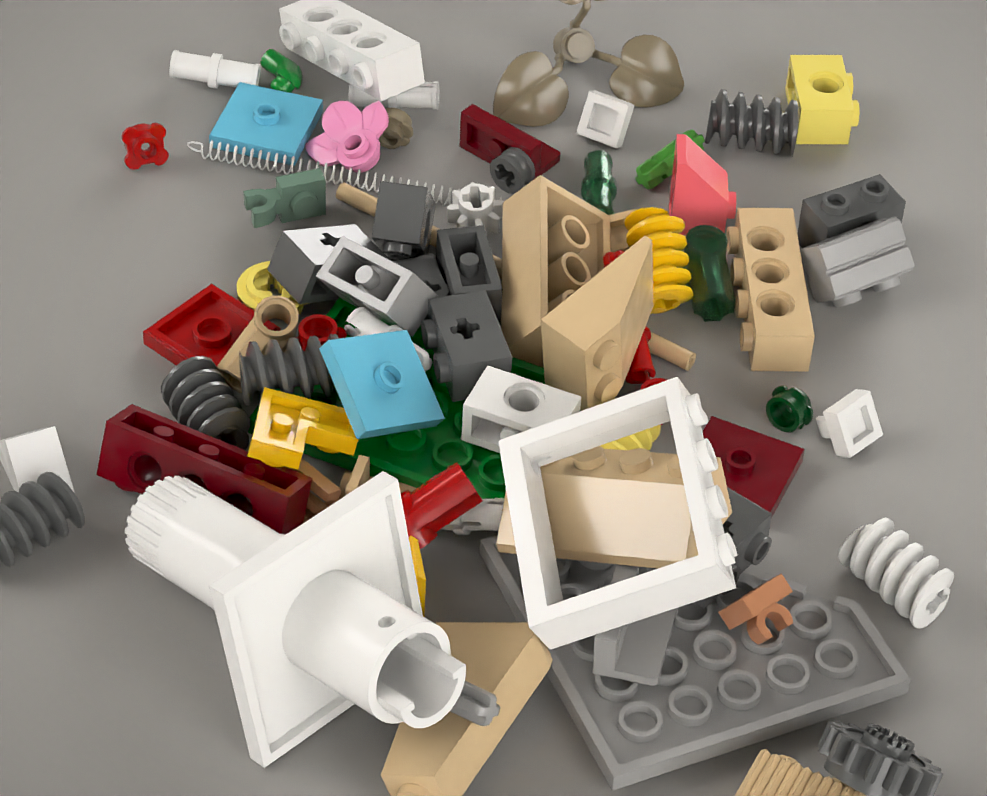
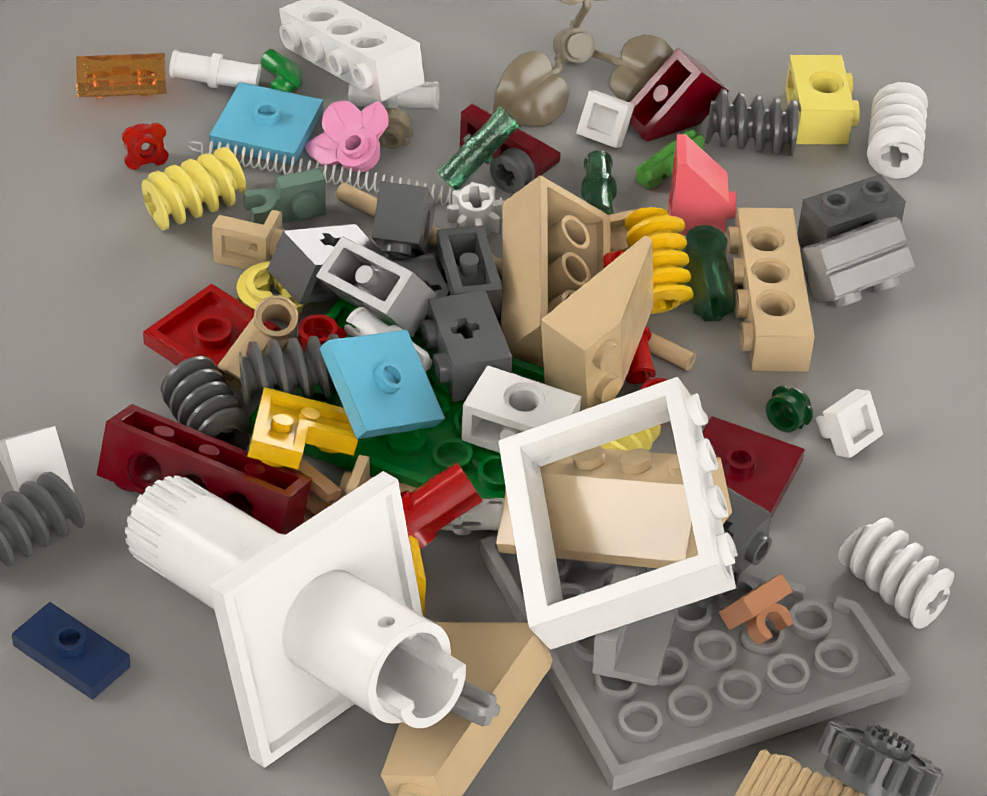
none -> dark blue plate [12,602,131,700]
none -> clear orange plate [76,53,167,98]
none -> light yellow piece [141,147,247,231]
none -> tan bracket [212,210,285,270]
none -> clear green pin [437,106,521,190]
none -> dark red slope [629,48,729,142]
none -> white piece [867,82,928,179]

